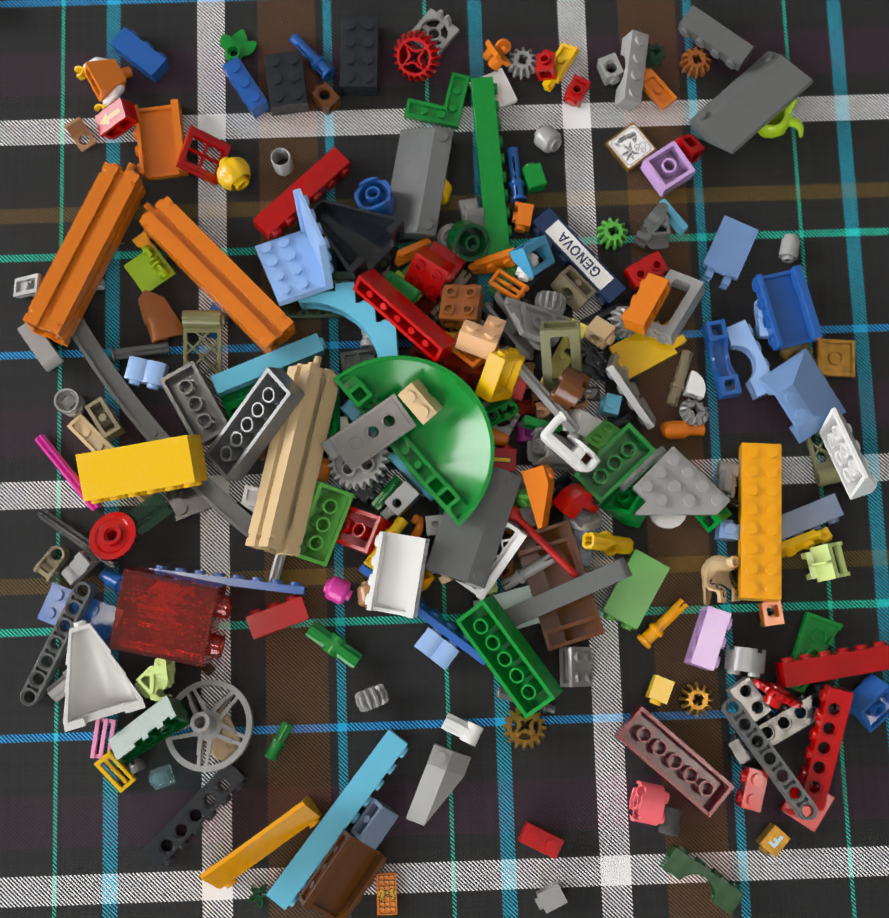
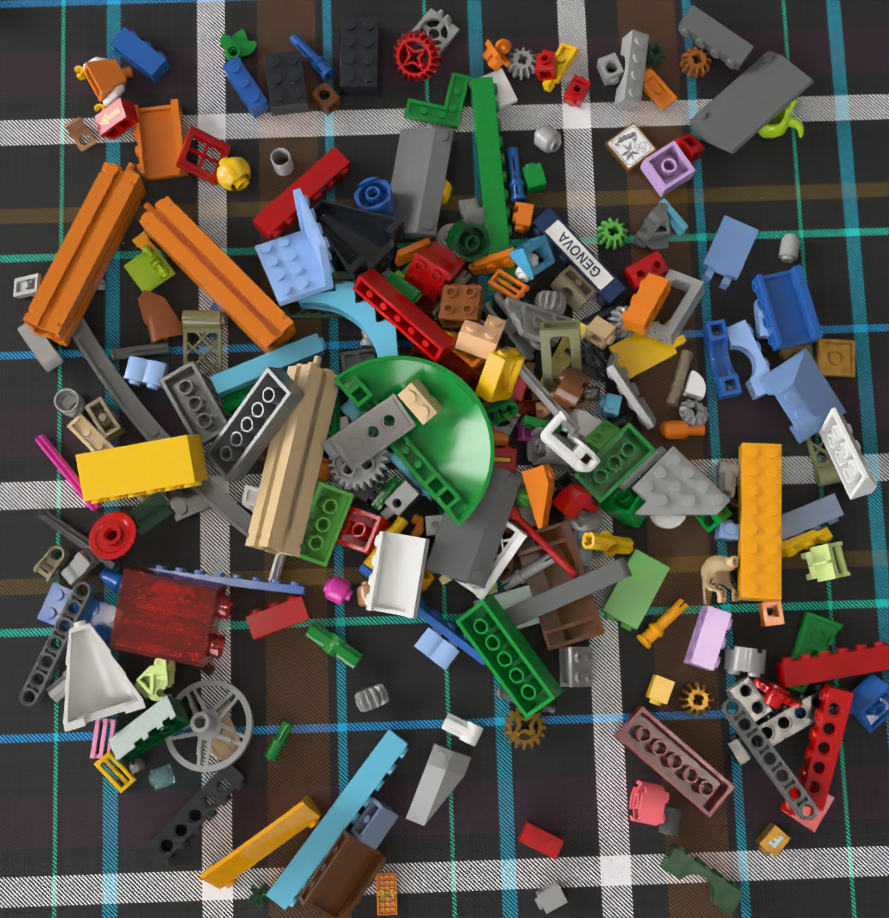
brick [735,766,768,813] -> none

